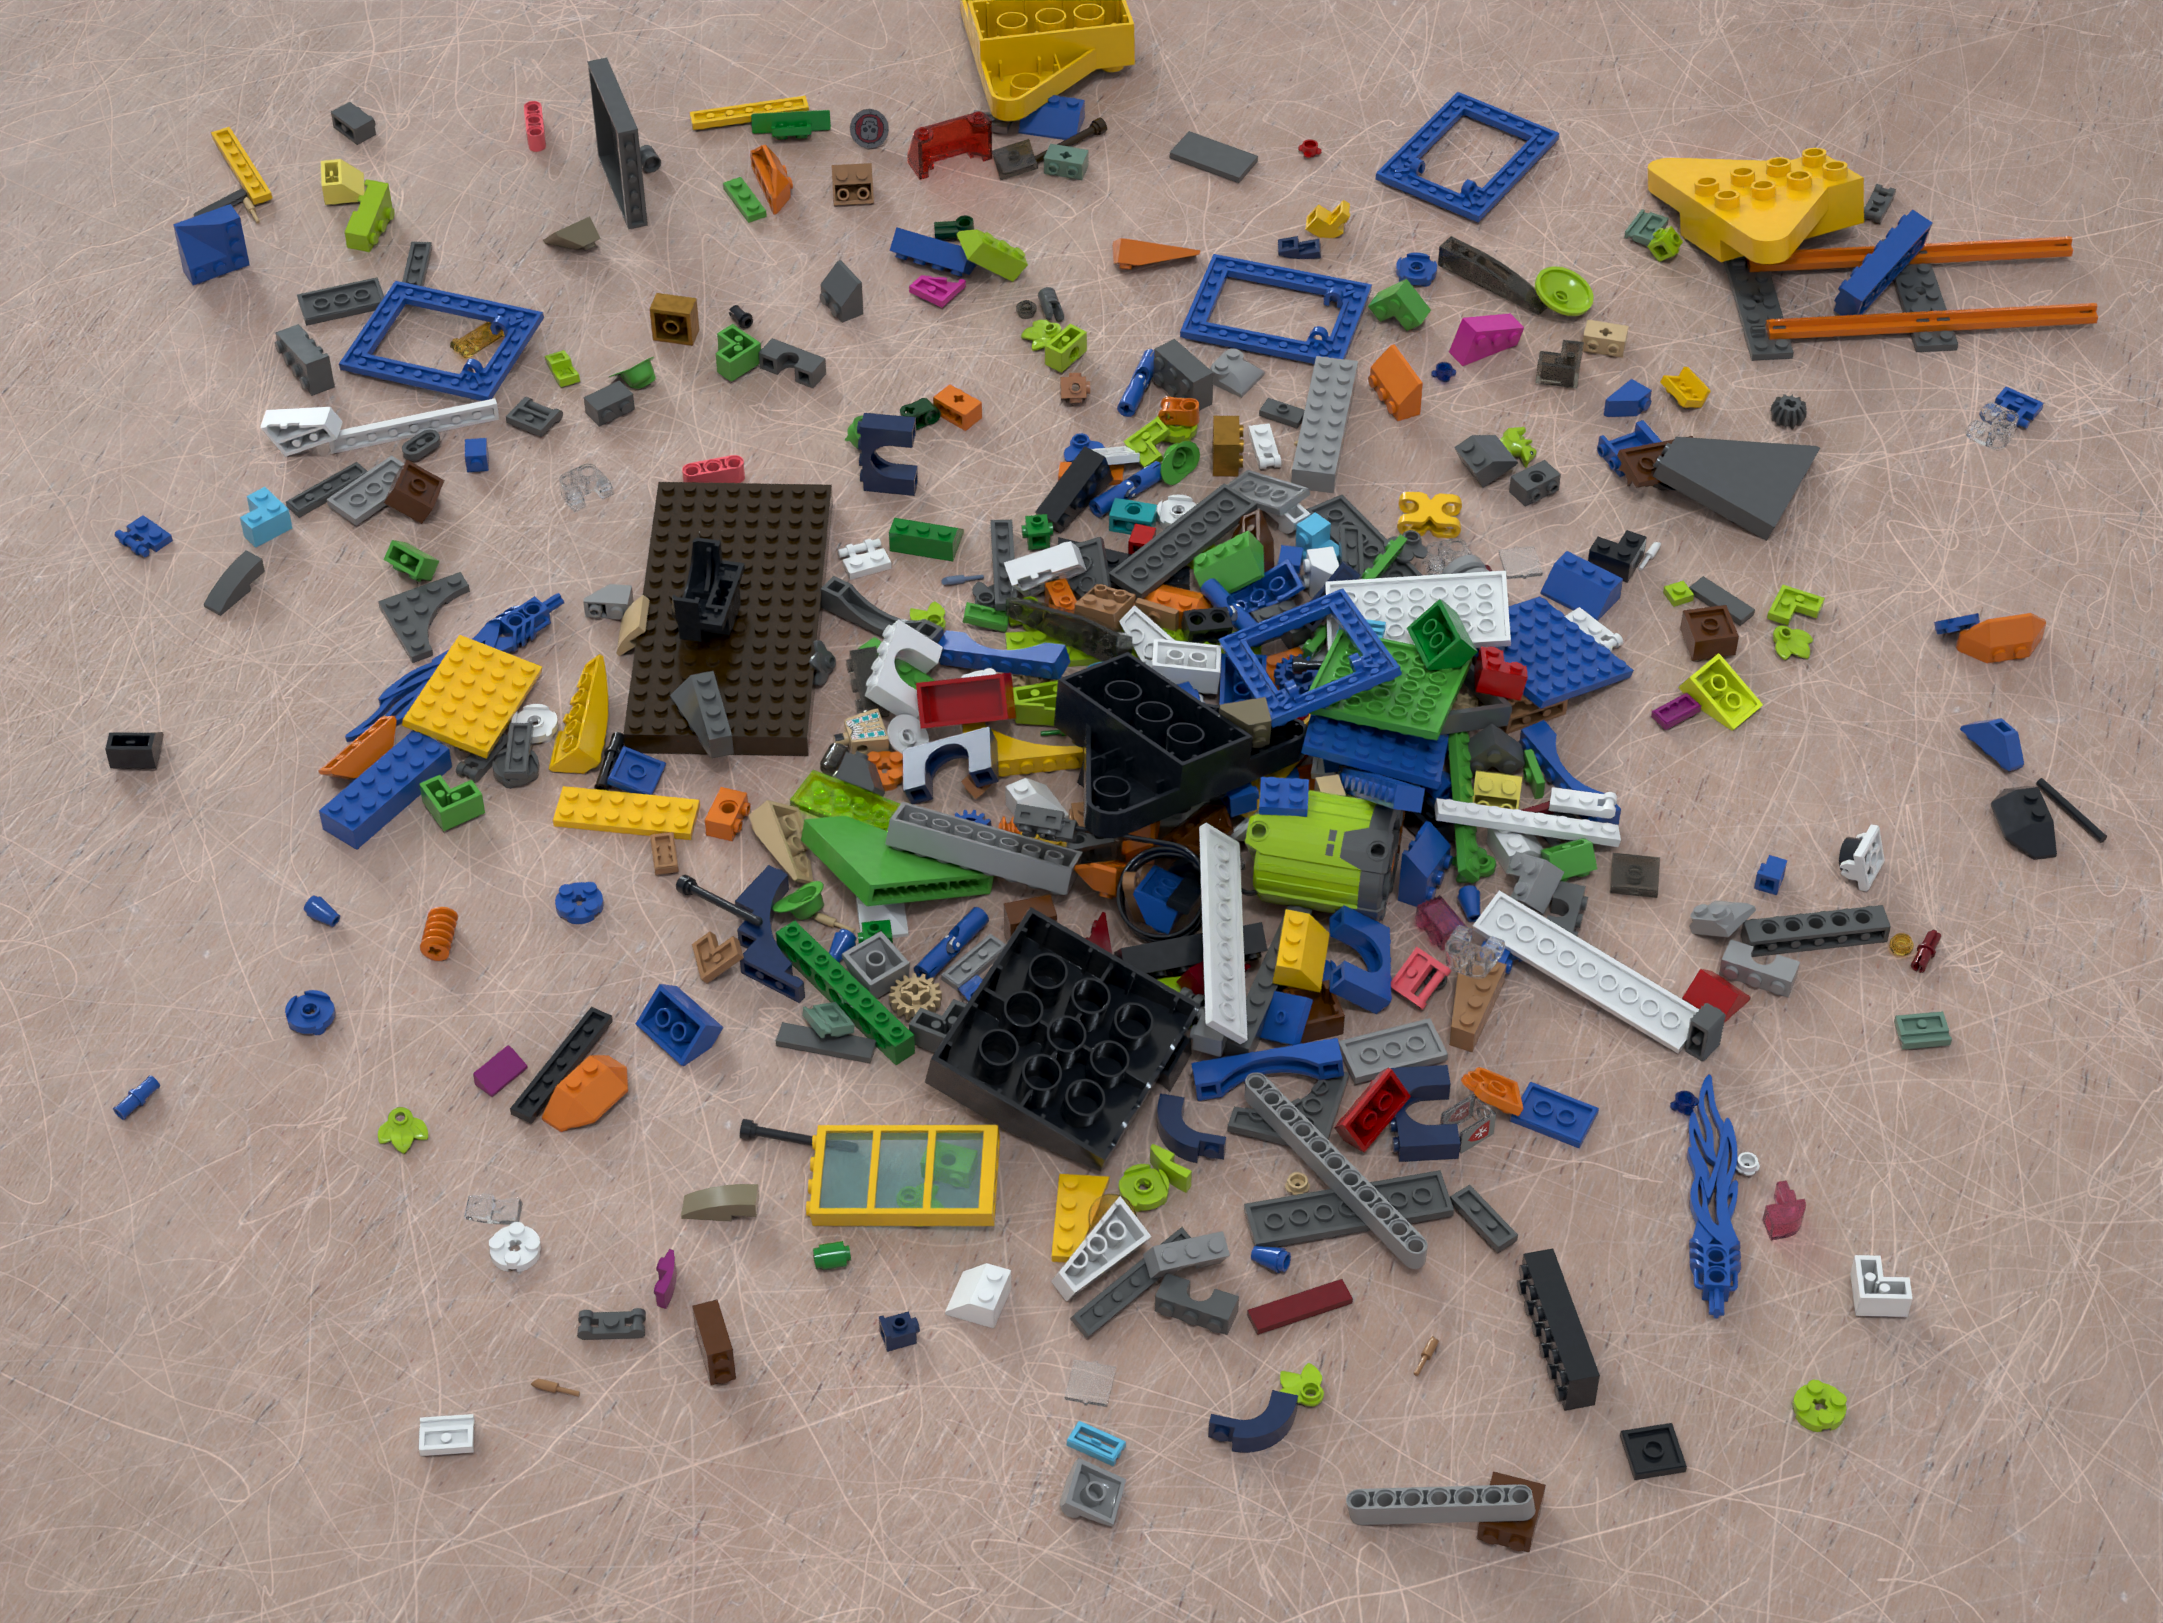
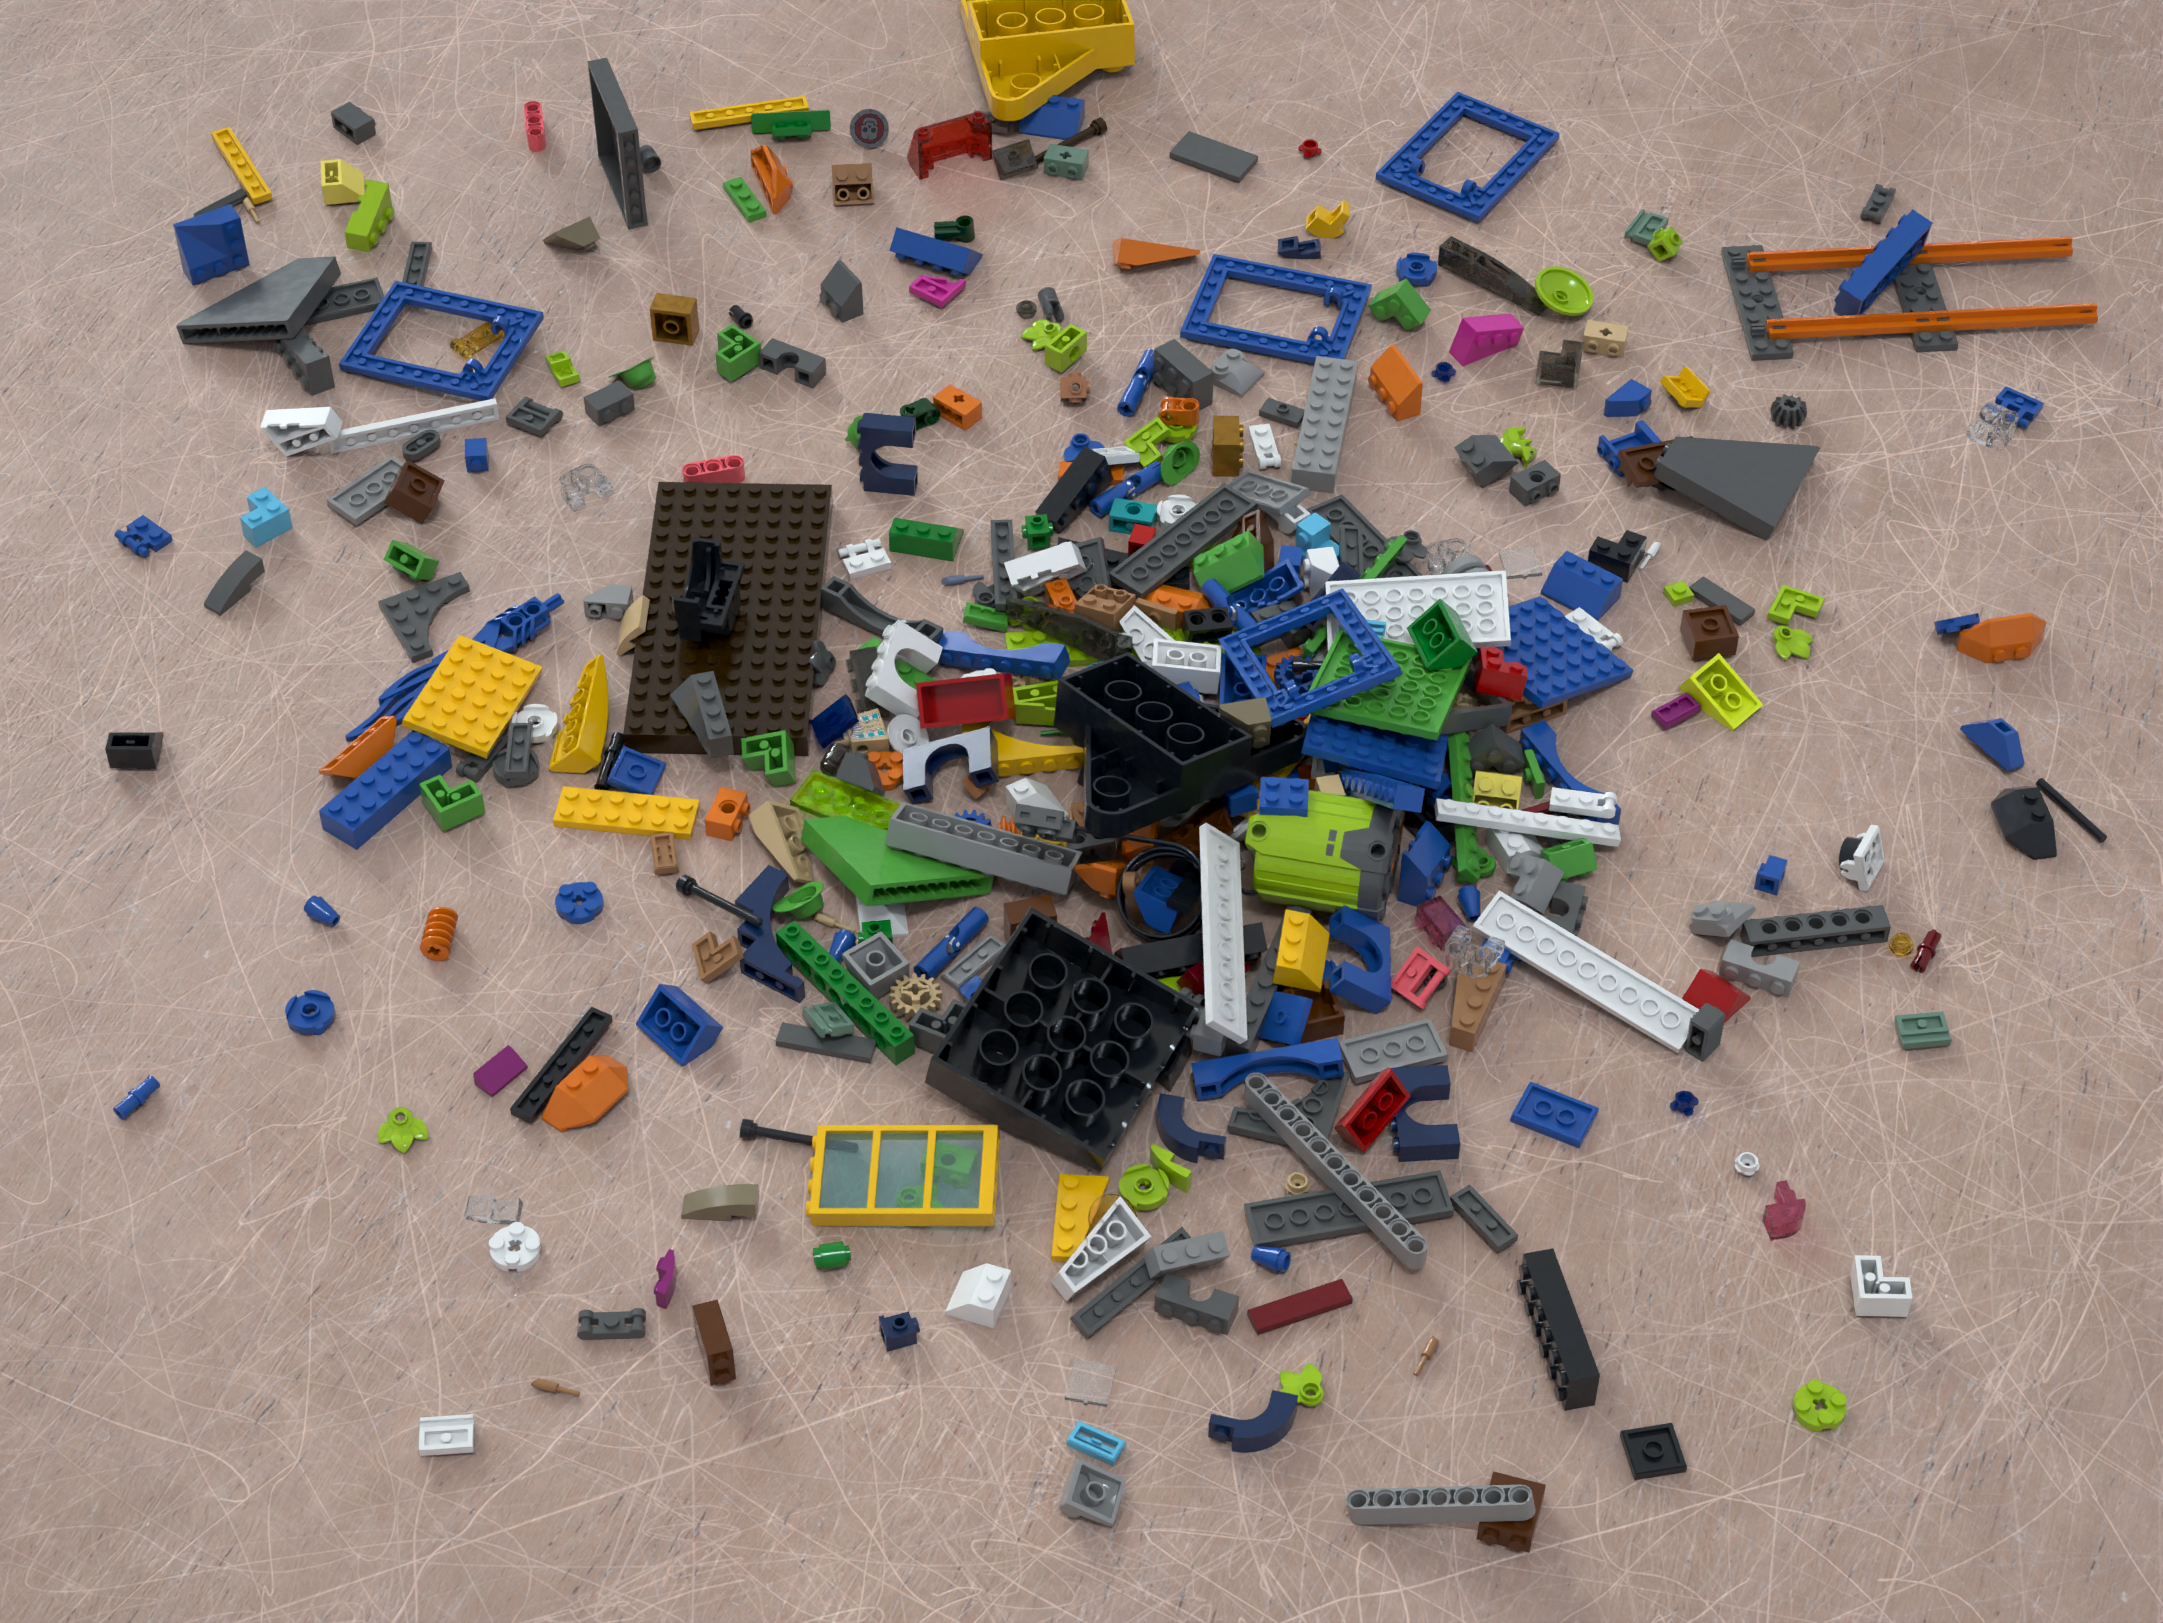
dark grey tile [286,462,368,518] -> none
lime plate [910,601,946,630] -> none
lime slope [957,229,1028,282] -> none
yellow piece [1397,492,1462,538] -> none
clear piece [1440,1094,1496,1154] -> none
orange plate [1461,1067,1523,1116] -> none
clear smoke plate [1610,853,1660,898] -> none
yellow brick [1647,148,1864,264] -> none
blue piece [1687,1074,1741,1319] -> none
none -> dark grey slope [176,256,341,344]
none -> bright green brick [741,730,796,787]
none -> clear blue tile [811,694,859,749]

